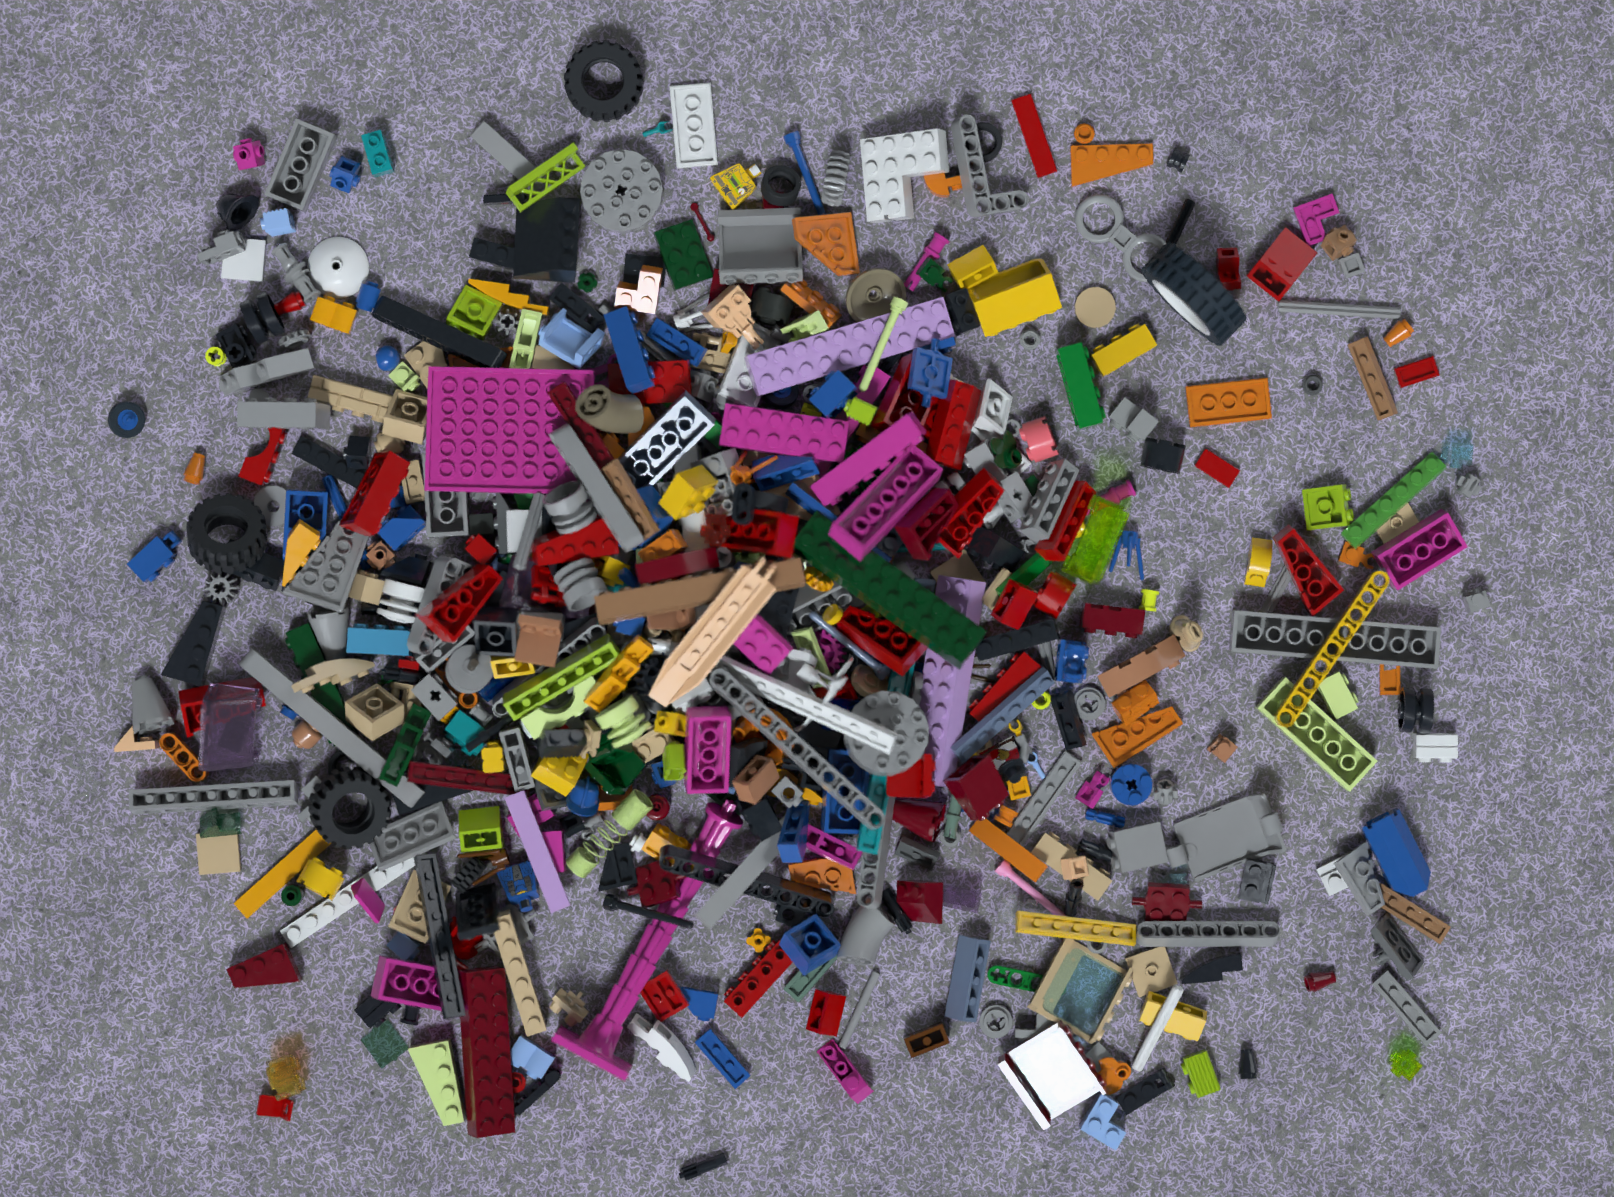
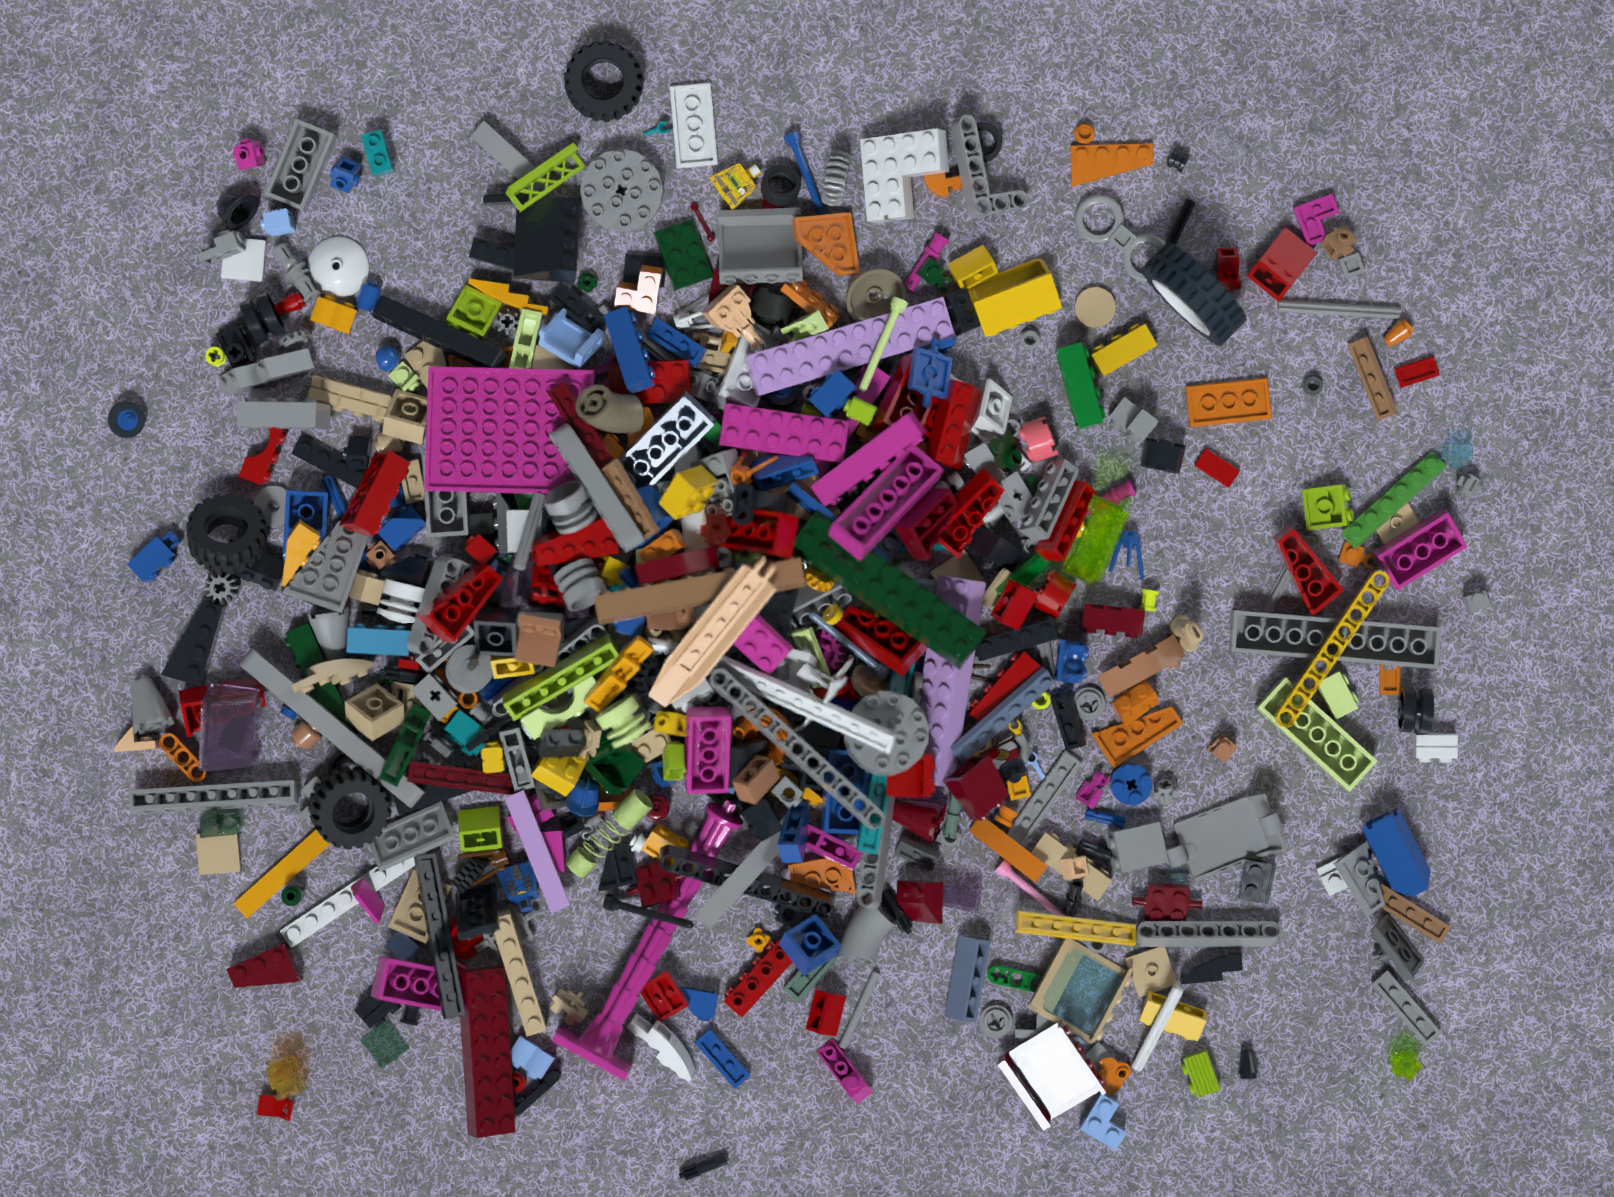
orange cone [183,453,205,485] -> none
yellow brick [297,857,345,901] -> none
yellowish green wedge [408,1038,466,1126] -> none
reddish brown brick [903,1021,950,1058] -> none
red tile [1011,94,1057,179] -> none
black plate [1115,1067,1175,1115] -> none
yellow brick [1244,537,1272,587] -> none
dark red cone [1304,971,1336,993] -> none

